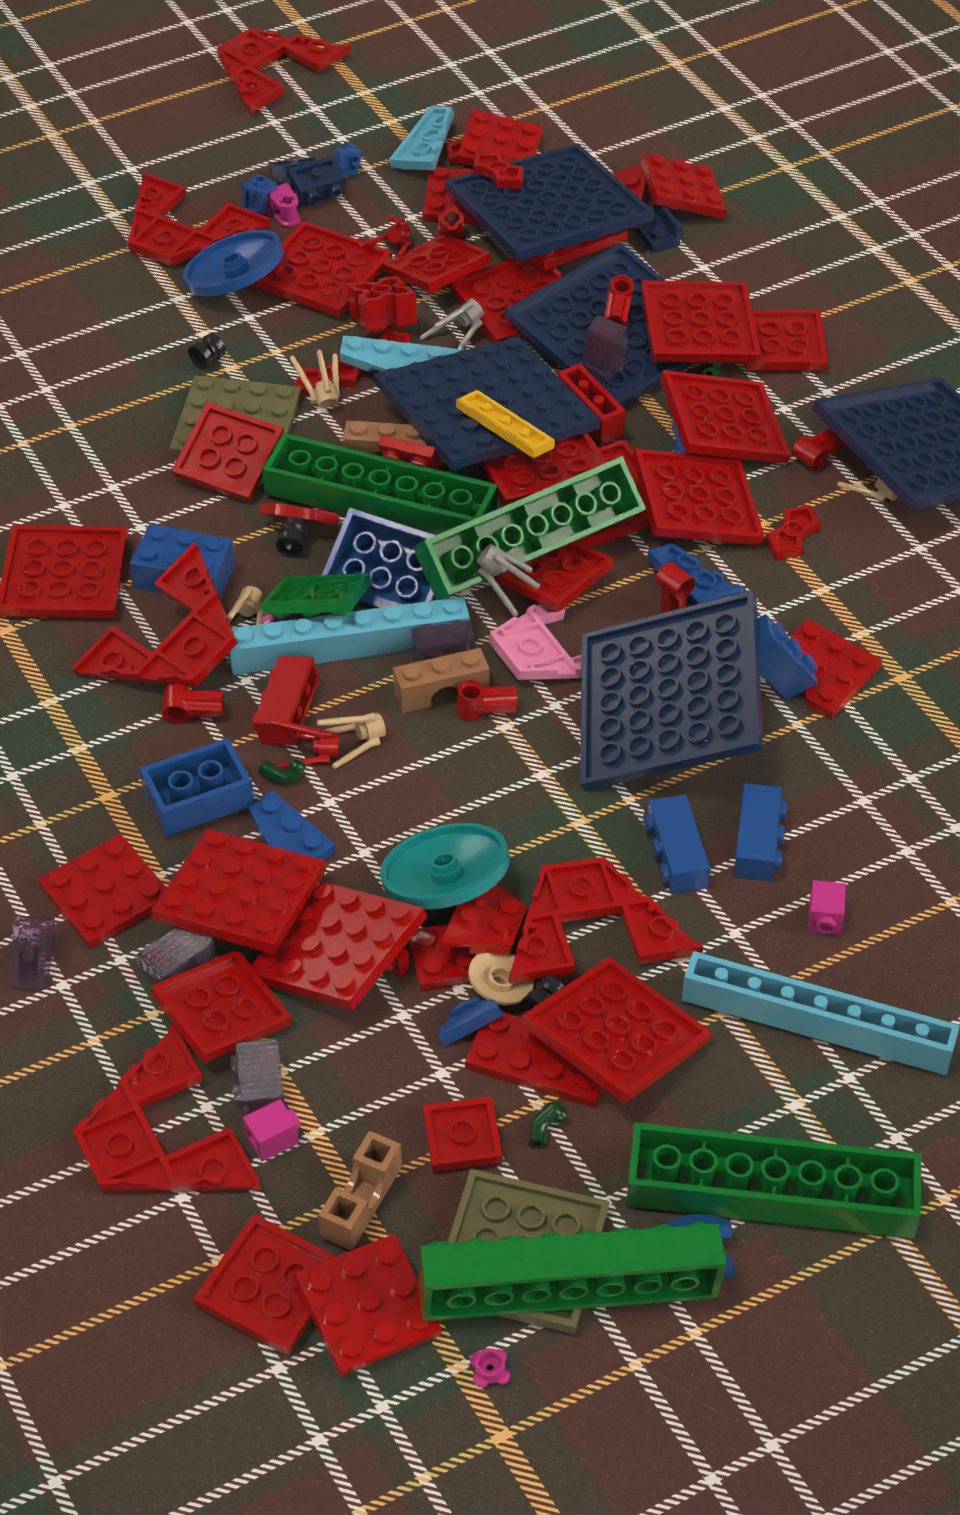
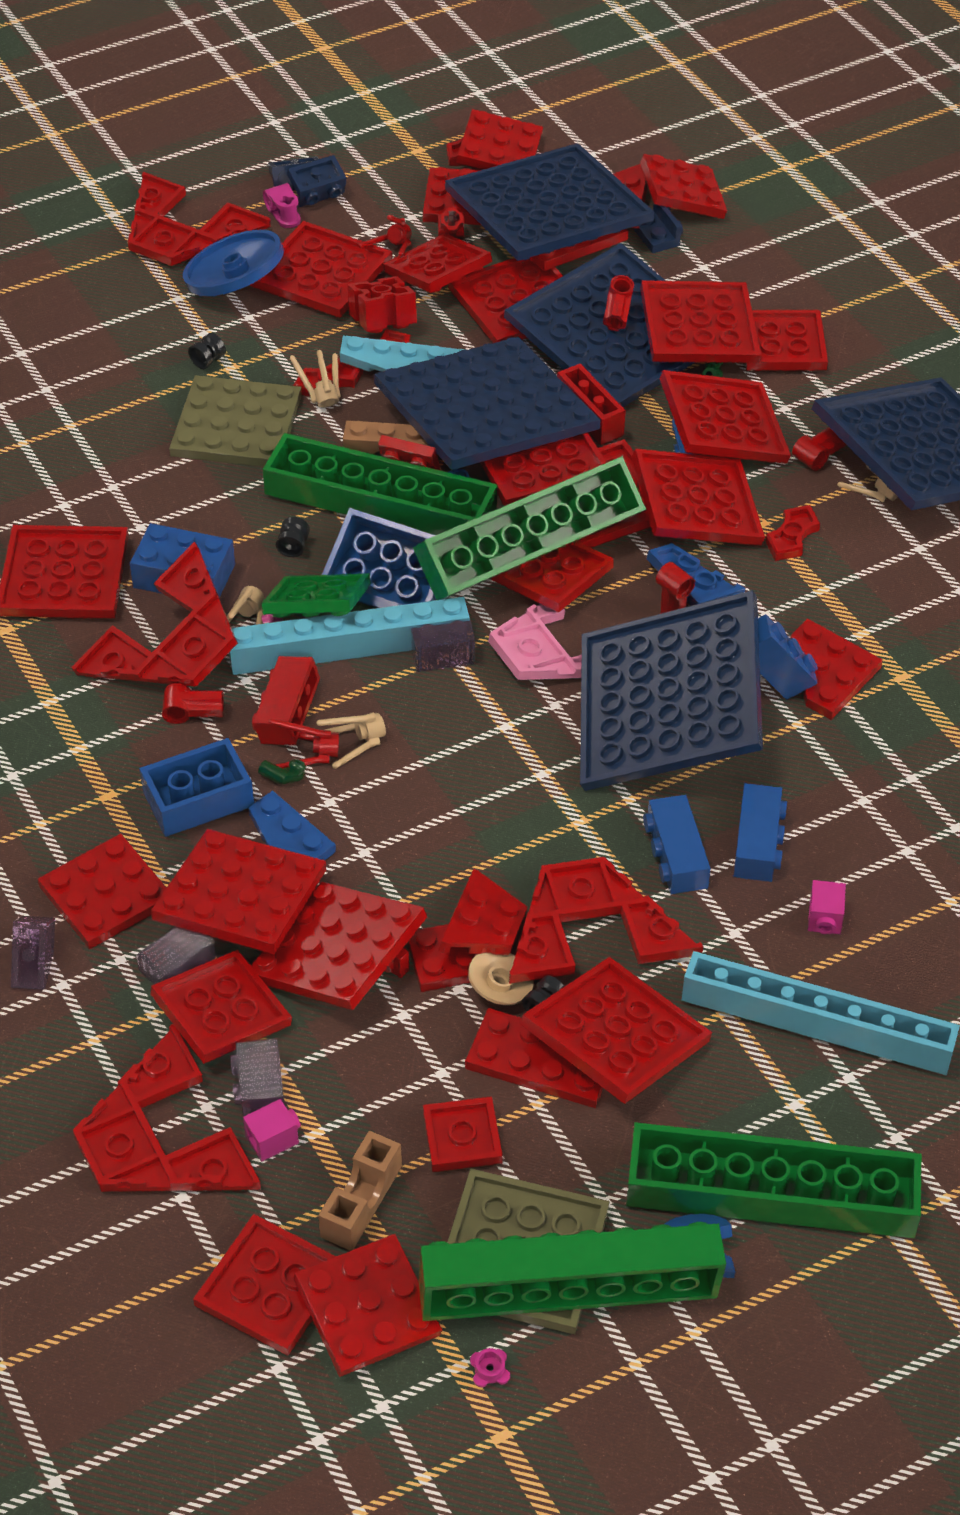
red plate [172,402,284,503] -> none
red wing [217,28,351,114] -> none
blue bracket [241,175,277,216] -> none
red tile [259,503,339,525] -> none
blue bracket [333,142,363,176] -> none
teal dish [380,823,510,909] -> none
medium azure wing [389,106,454,170] -> none
medium nougat arch [393,648,490,714] -> none
light grey plant [420,299,484,349] -> none
blue tile [439,997,504,1046] -> none
yellow tile [456,390,555,458] -> none
red piece [456,680,518,721] -> none
red tile [473,153,524,189] -> none
light grey plant [476,544,540,617] -> none
dark green arm [528,1101,568,1149] -> none
clear purple brick [582,315,629,380] -> none

